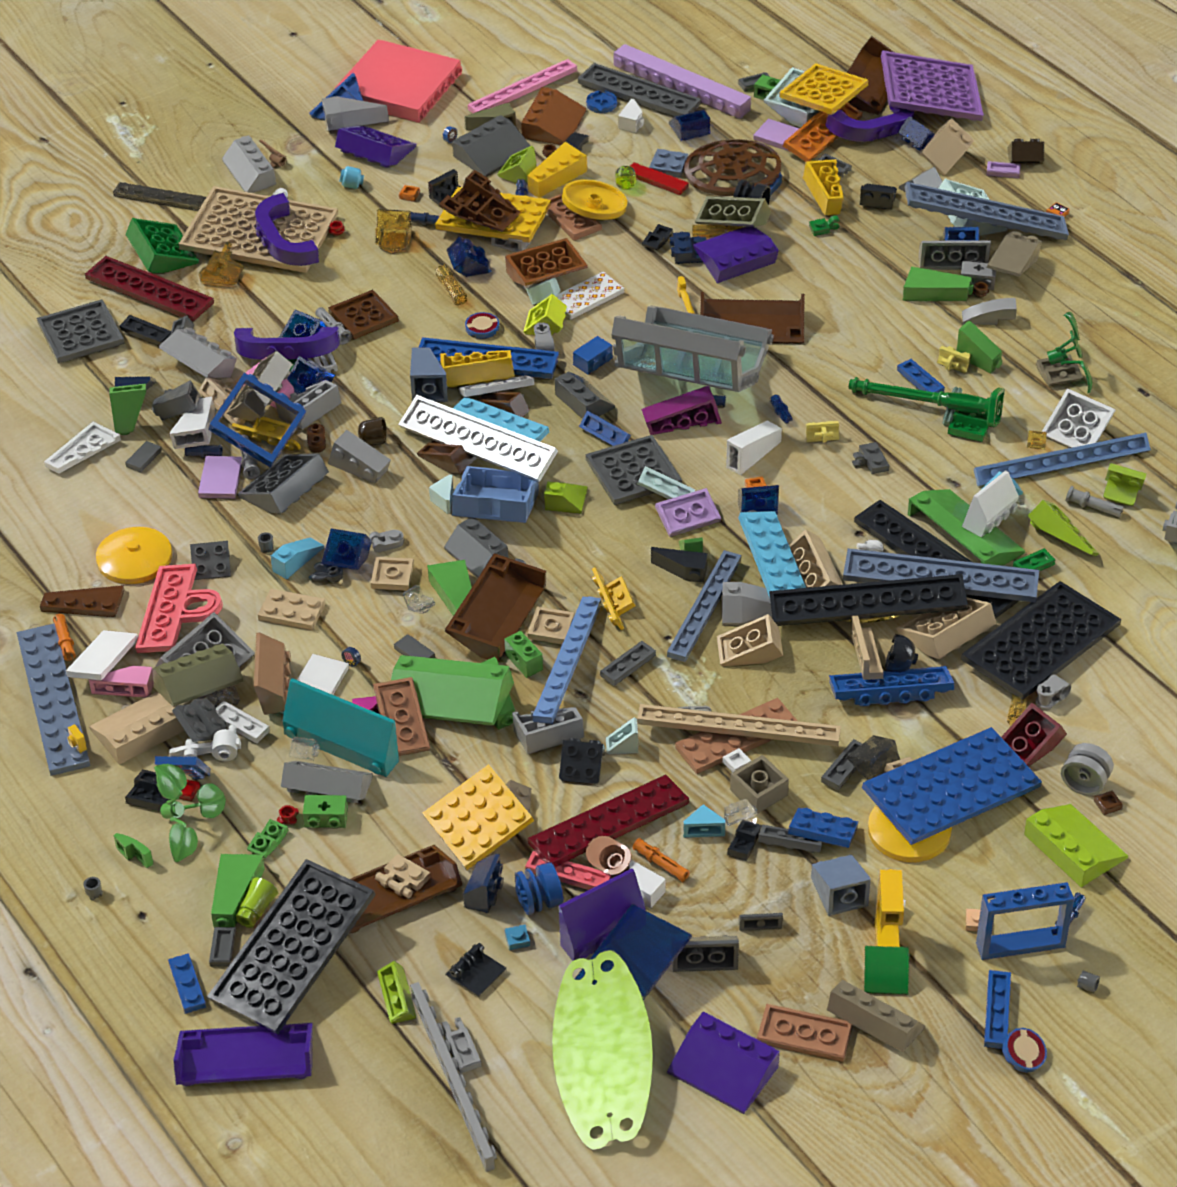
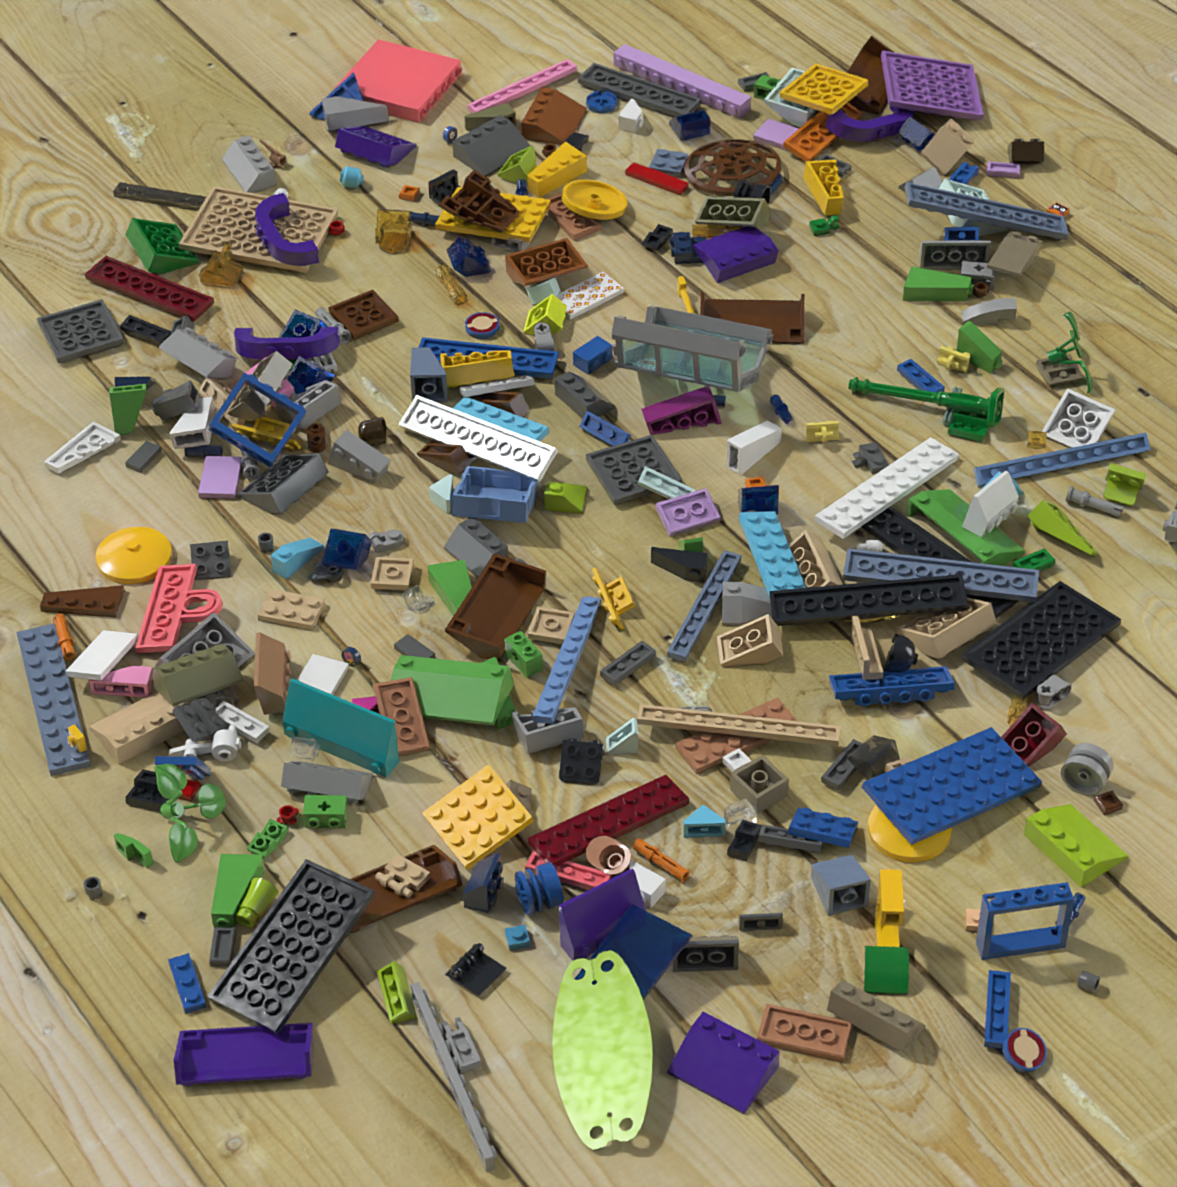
clear neon green head [615,165,637,190] -> none
black bracket [860,183,897,209] -> none
none -> white plate [814,437,959,539]
none -> blue plate [949,162,979,185]

